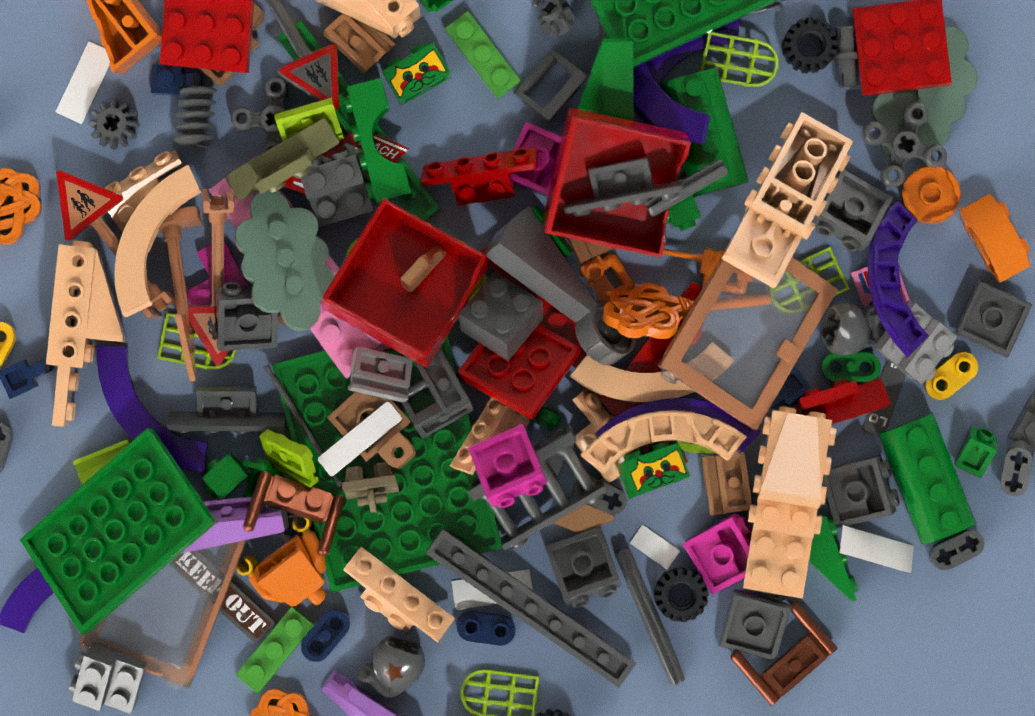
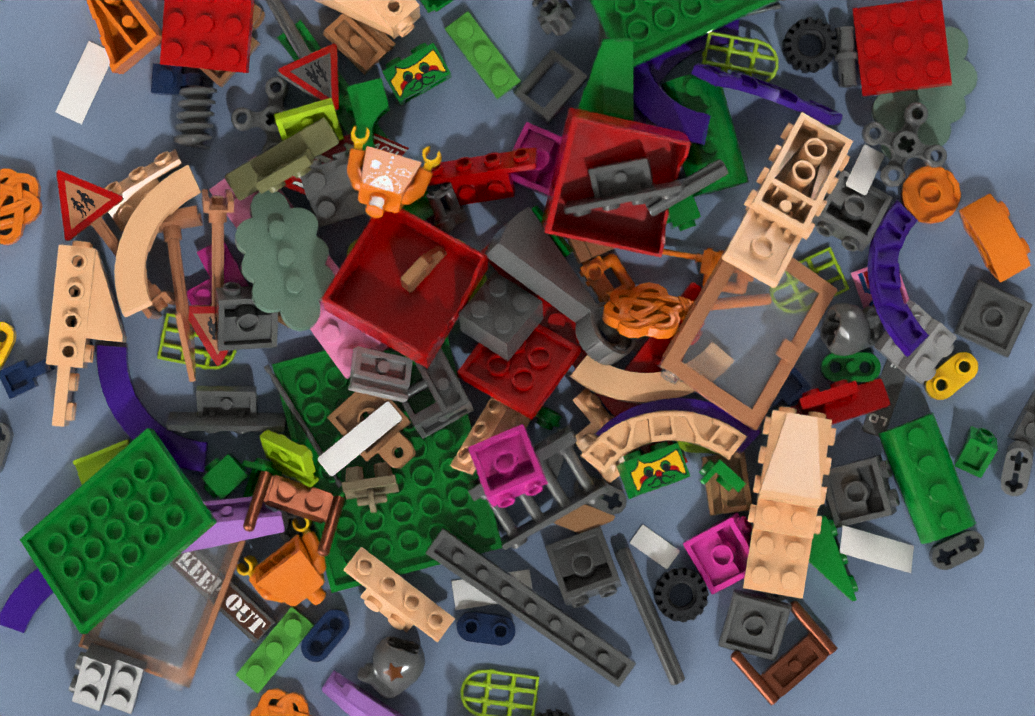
dark grey gear [88,99,140,150] -> none
none -> orange torso [347,126,442,218]
none -> dark grey piece [426,182,468,233]
none -> dark purple tile [691,64,843,125]
none -> green bracket [698,458,746,492]
none -> white sticker [846,145,884,195]

